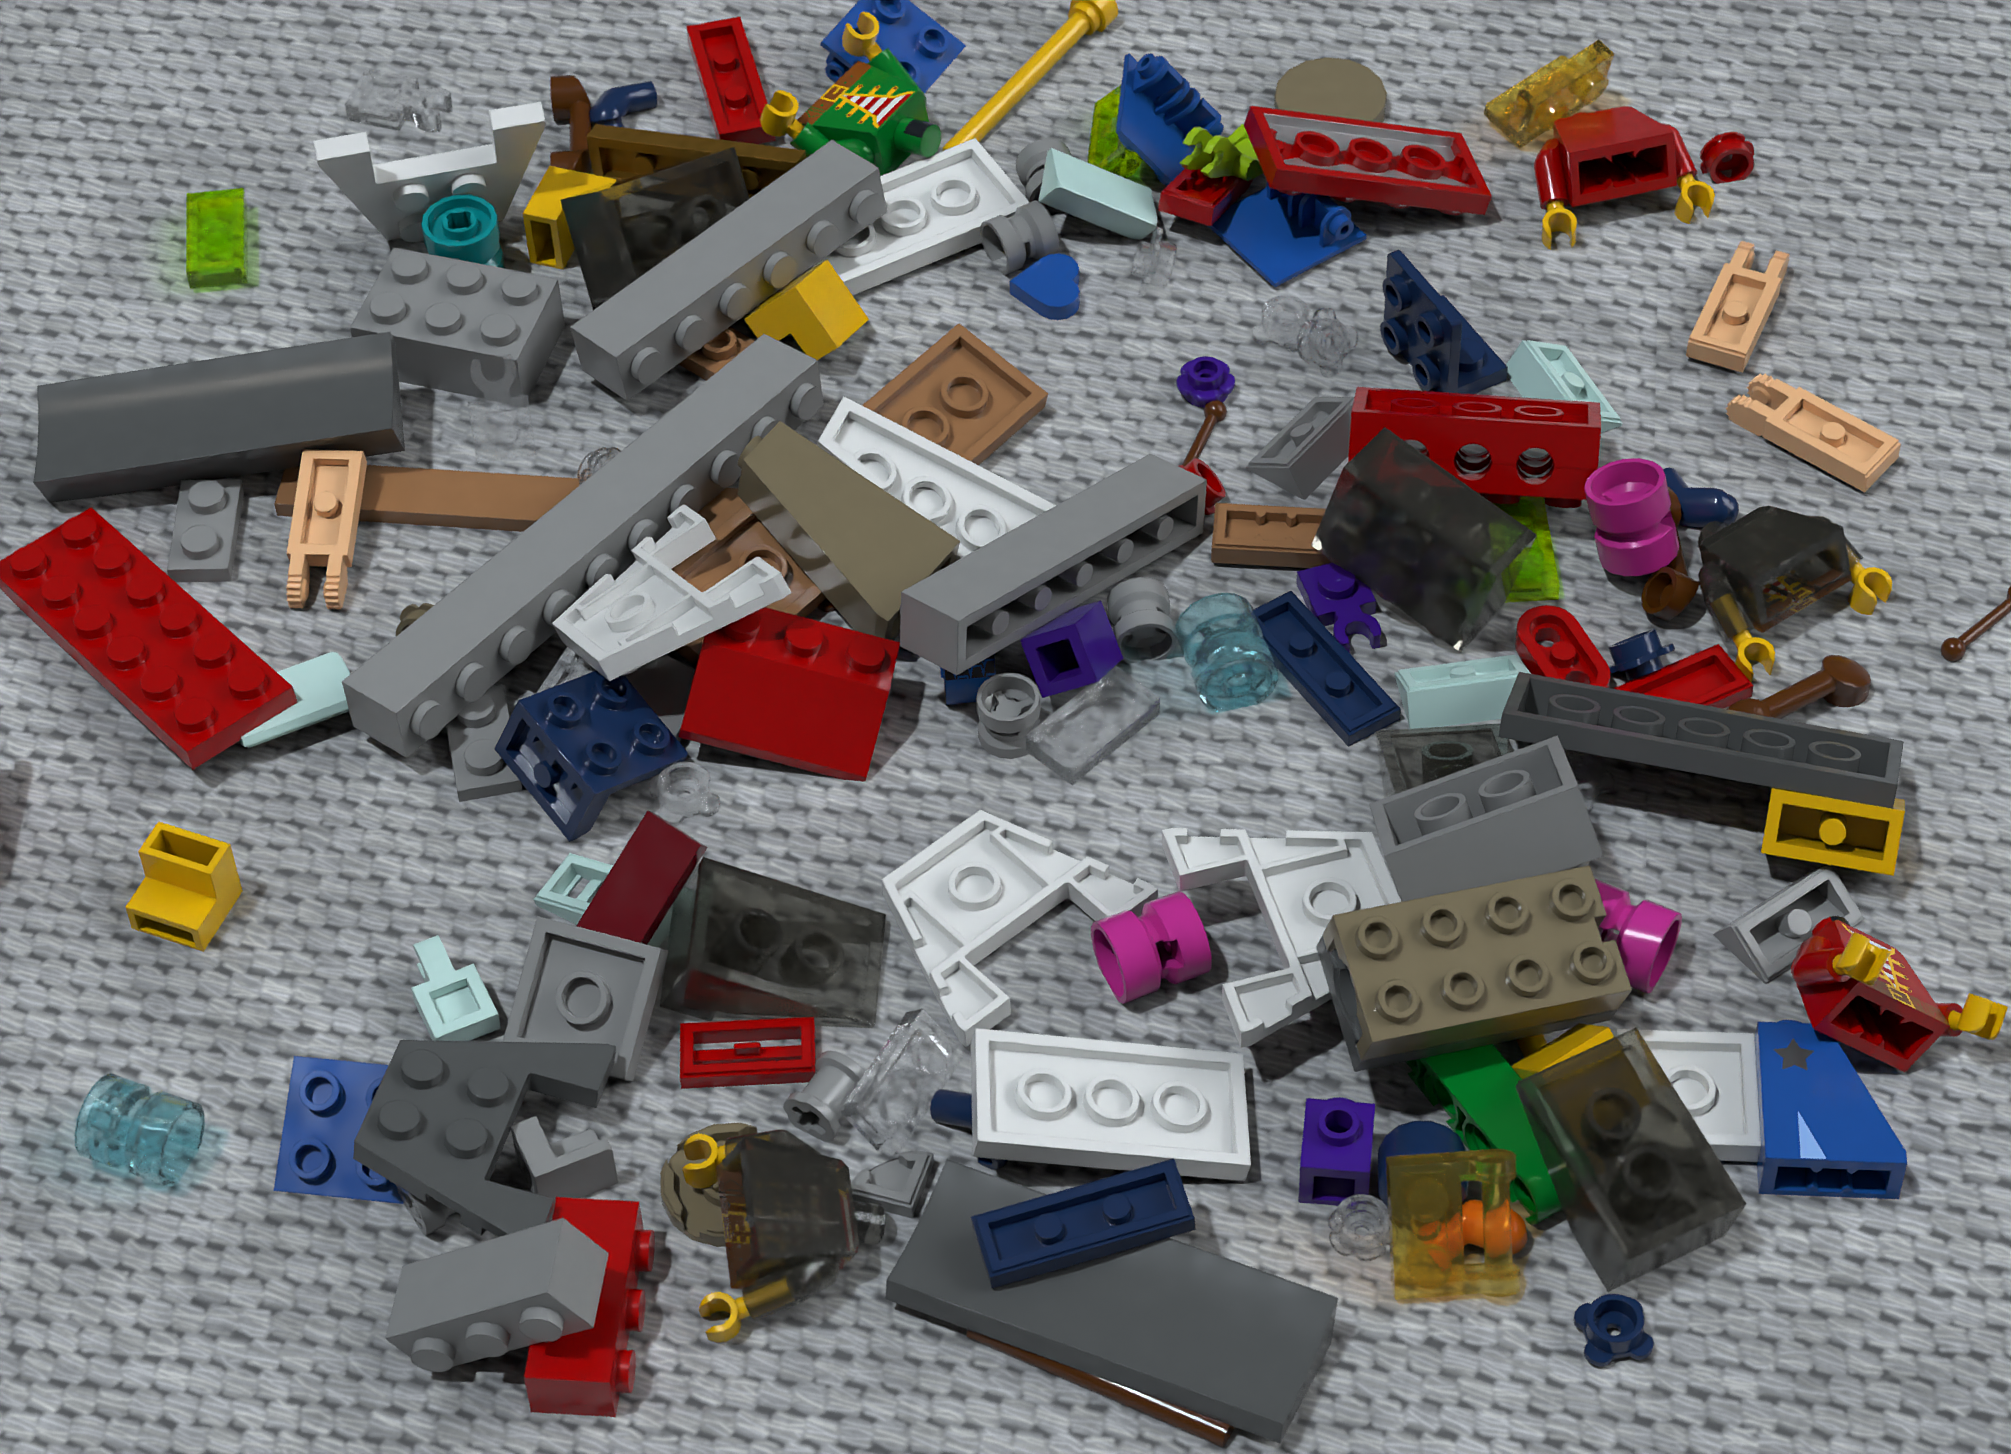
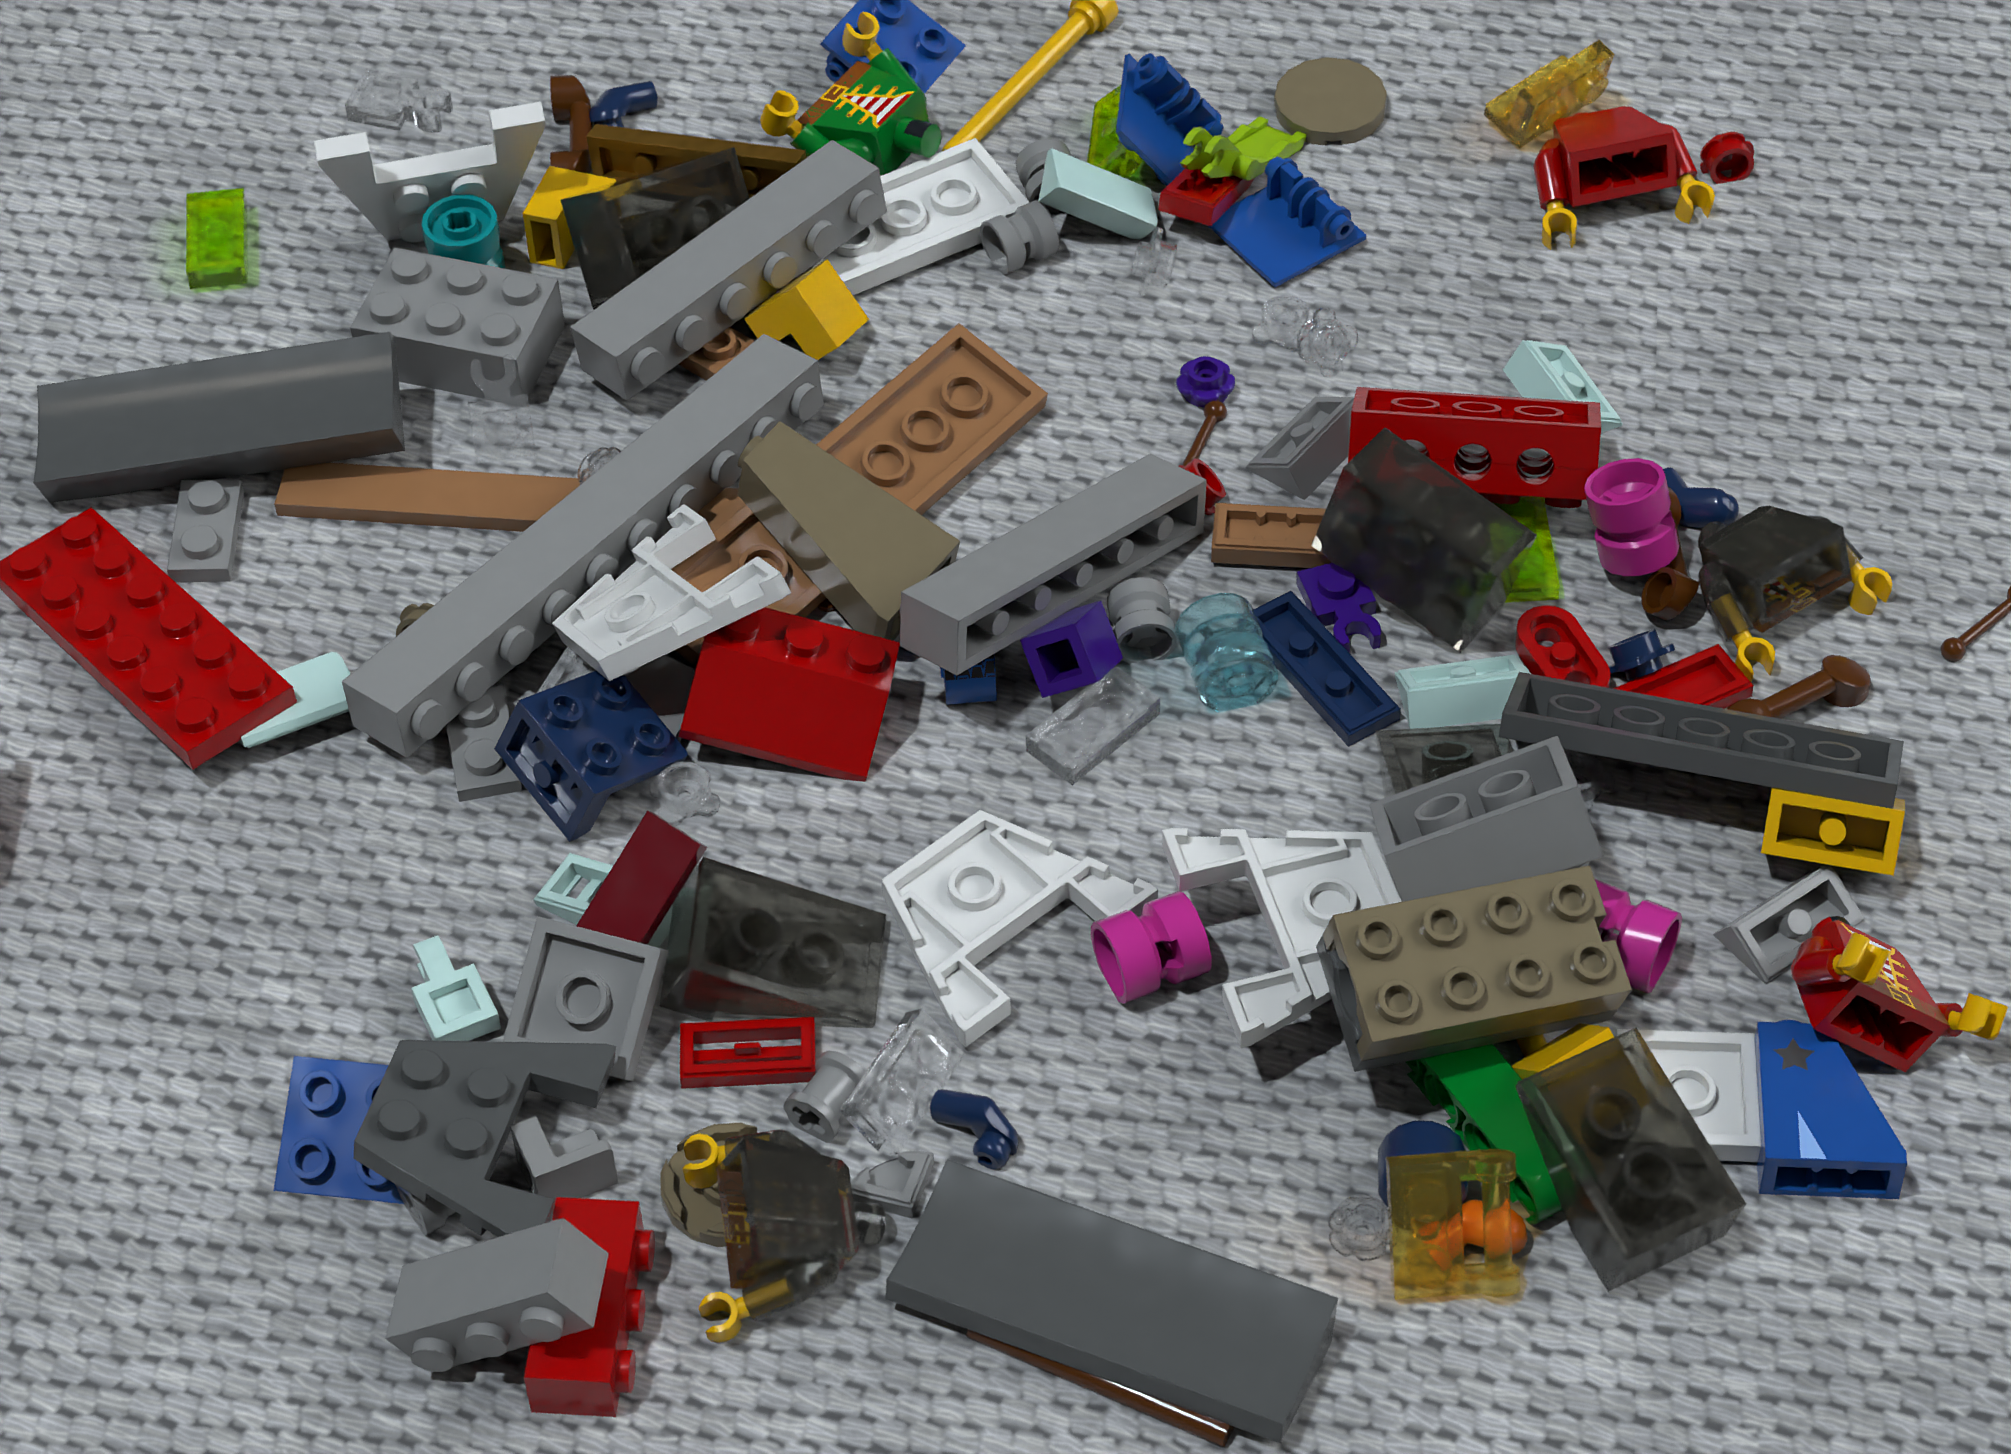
clear light blue wheel [74,1073,205,1187] -> none
yellow piece [126,821,243,952] -> none
light nougat hinge [286,449,367,609] -> none
red plate [686,16,776,144] -> none
white wing [817,397,1056,562] -> none
white plate [971,1028,1251,1181] -> none
dark blue tile [971,1159,1196,1288] -> none
light grey wheel [976,673,1041,759] -> none
blue tile [1009,253,1080,320] -> none
red piece [1244,106,1492,215] -> none
dark purple brick [1298,1097,1375,1208] -> none
dark blue bracket [1380,250,1508,394] -> none
dark blue plate [1574,1294,1654,1367] -> none
light nougat hinge [1686,241,1790,373] -> none
light nougat hinge [1725,373,1901,493] -> none

